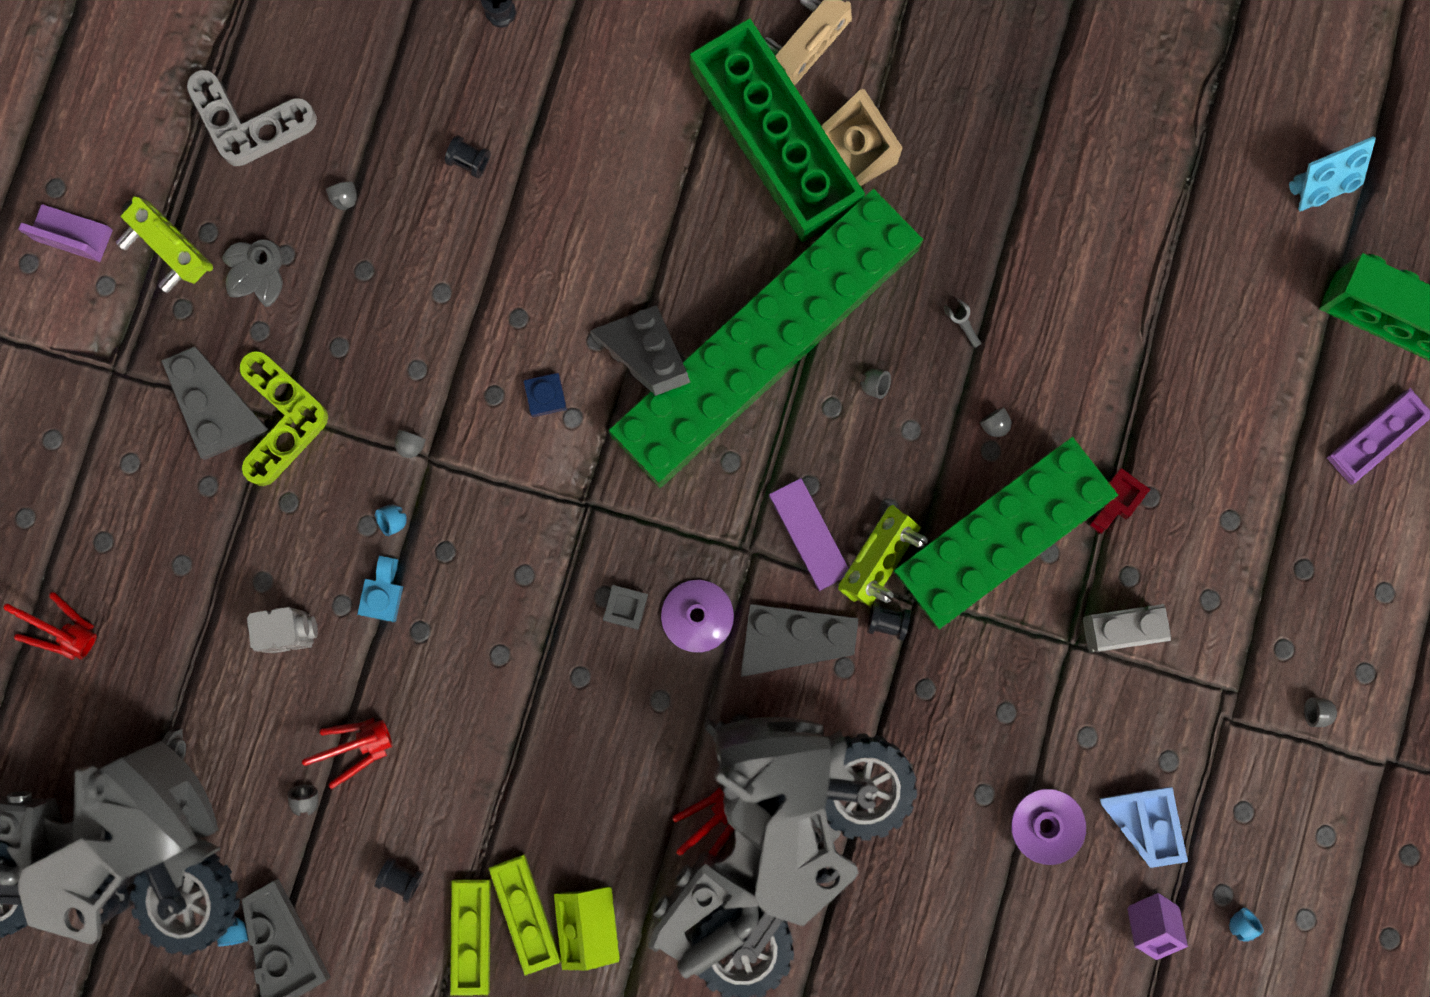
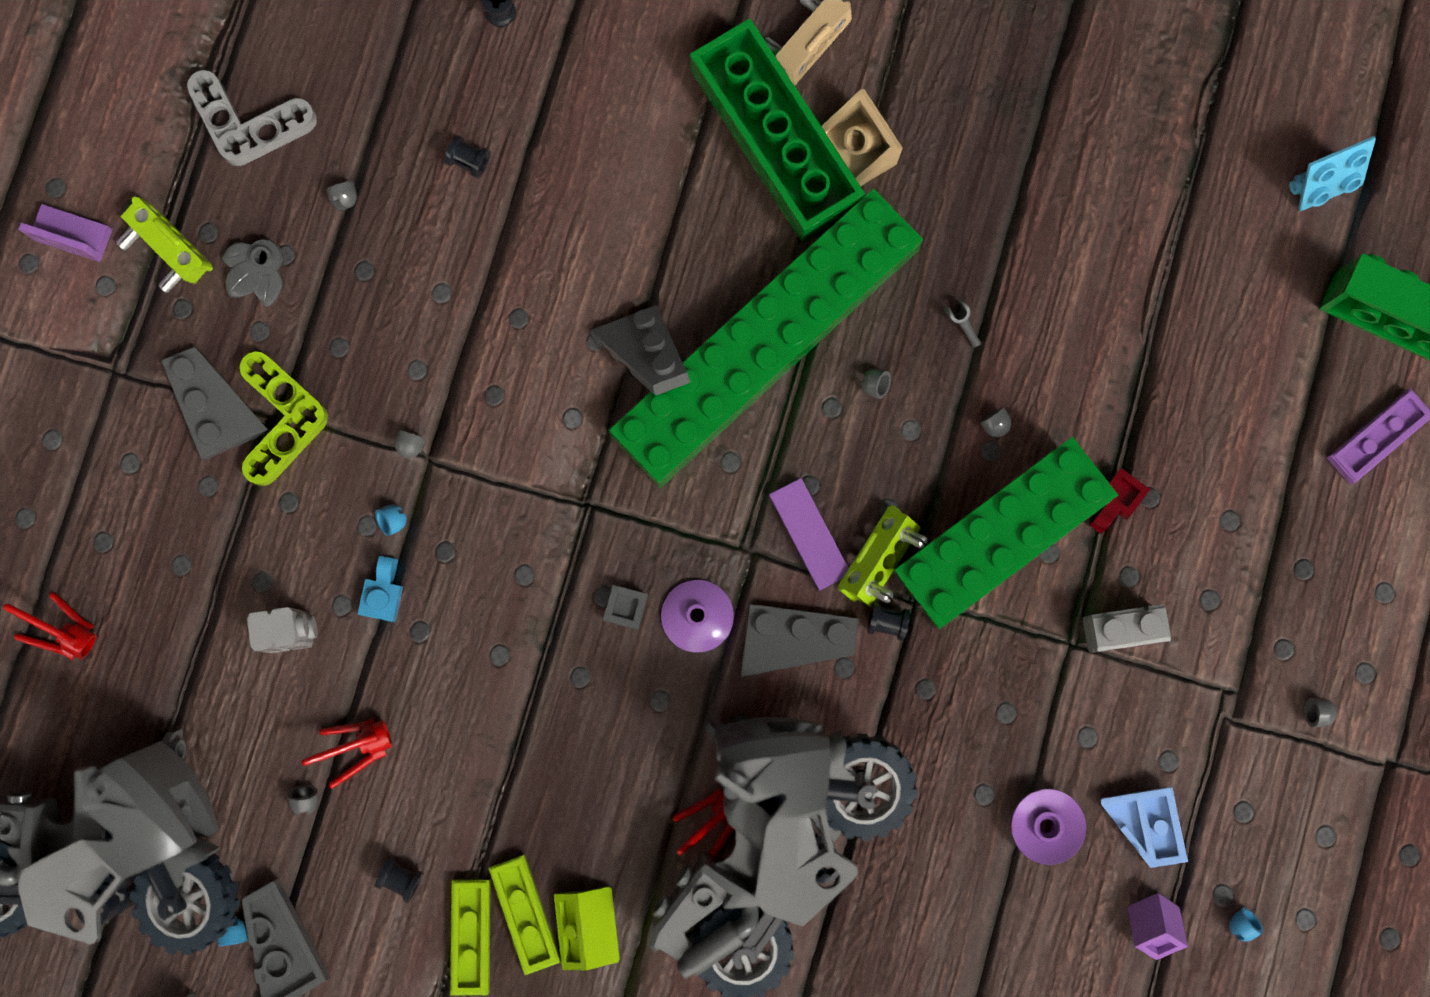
dark blue plate [524,373,567,417] -> none

